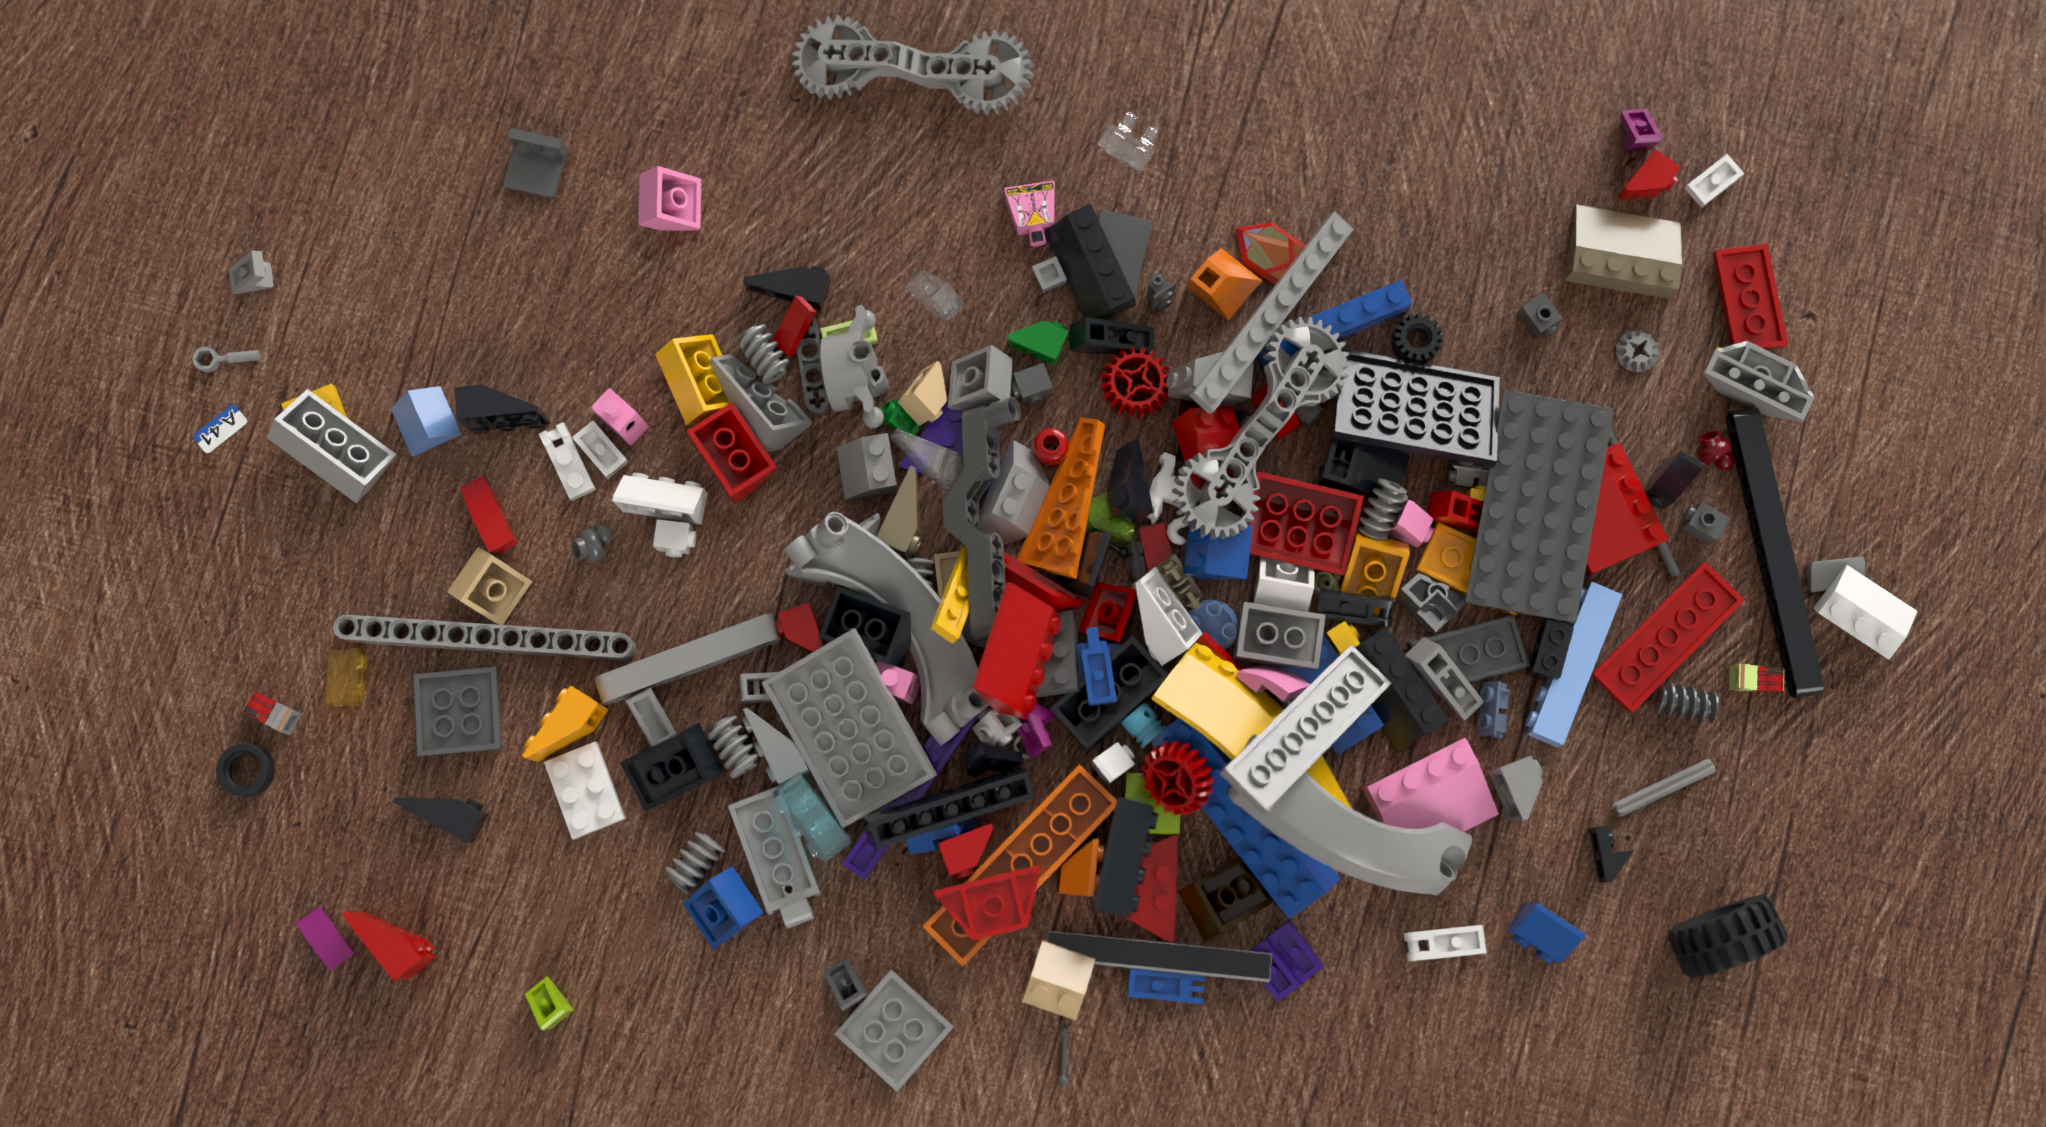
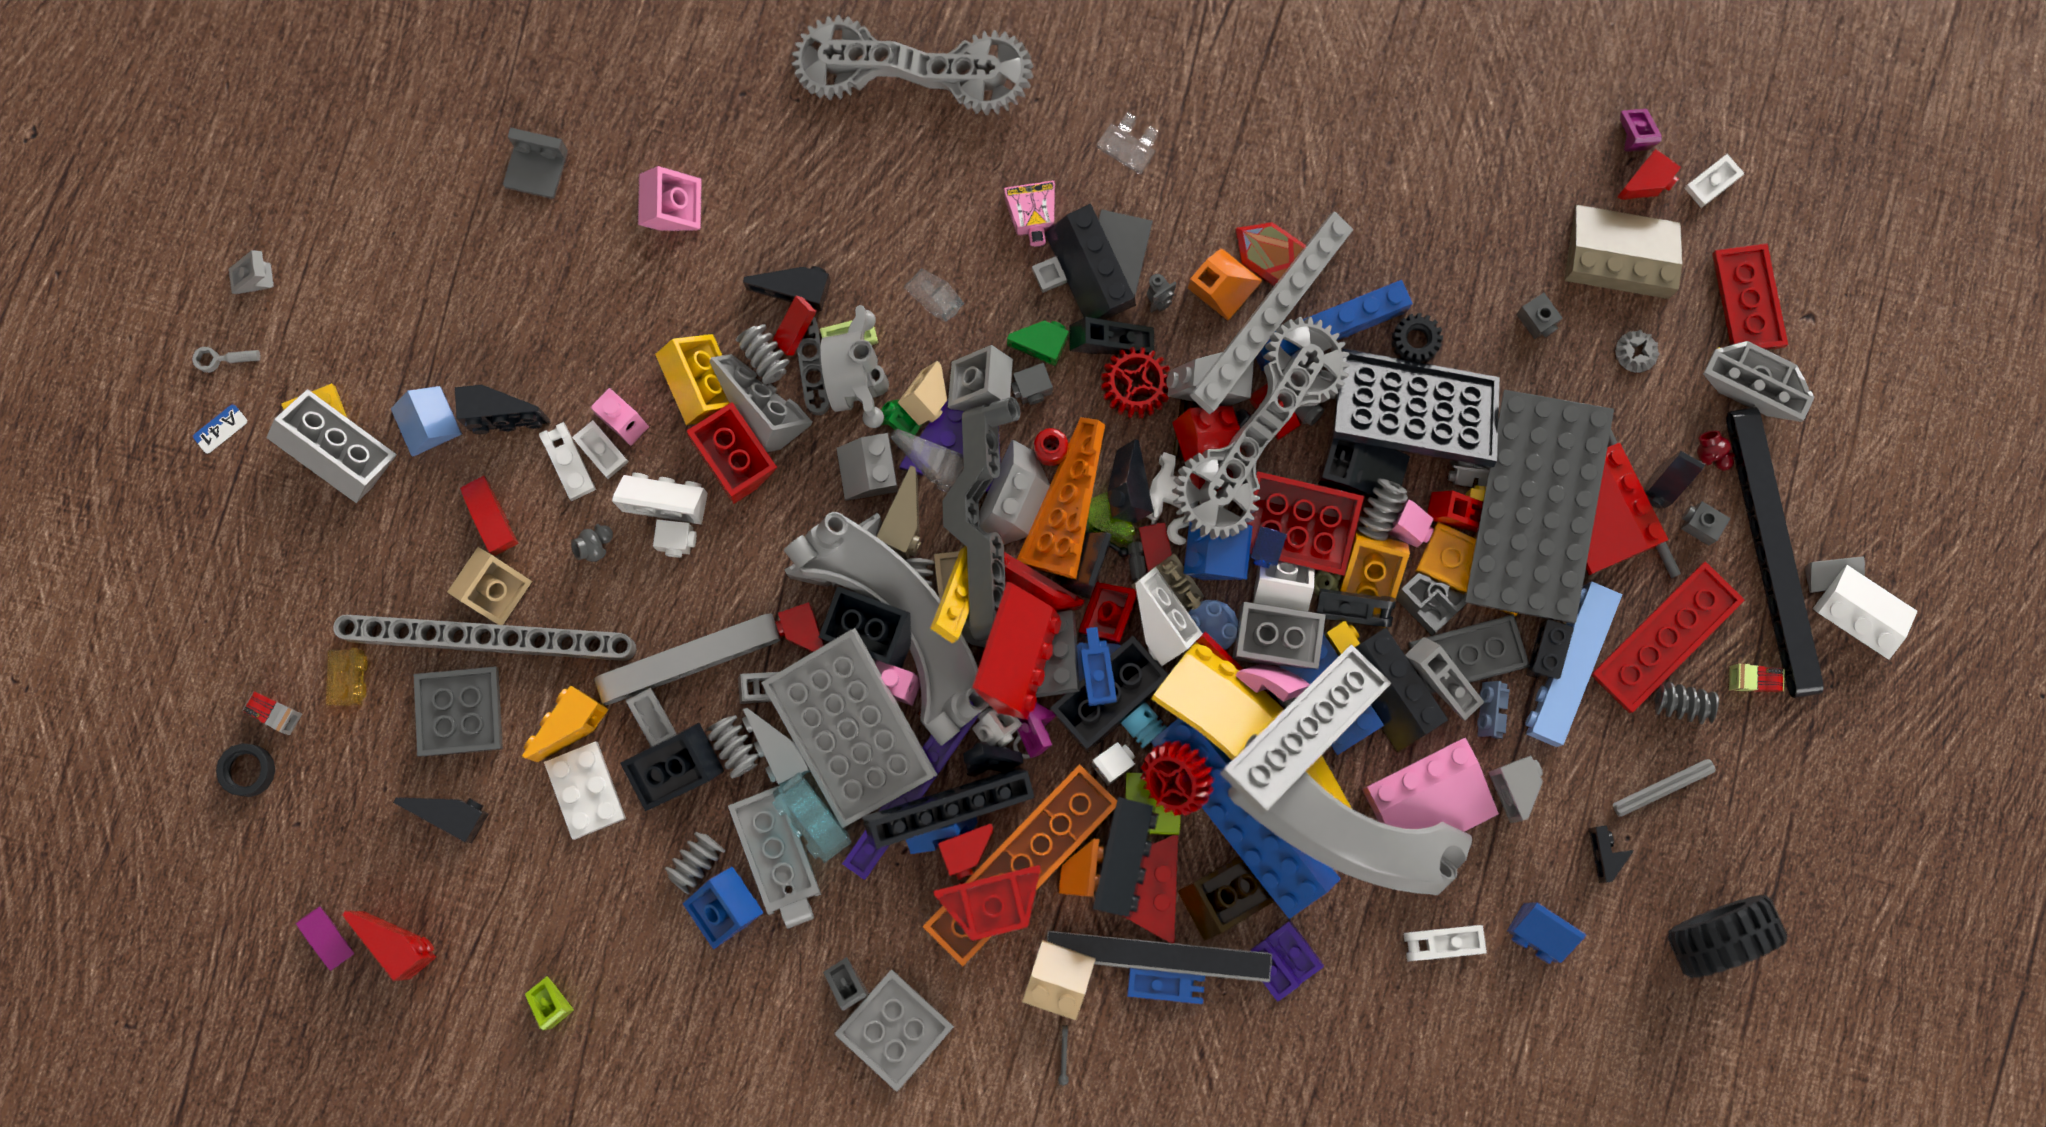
none -> clear blue brick [1249,525,1287,569]

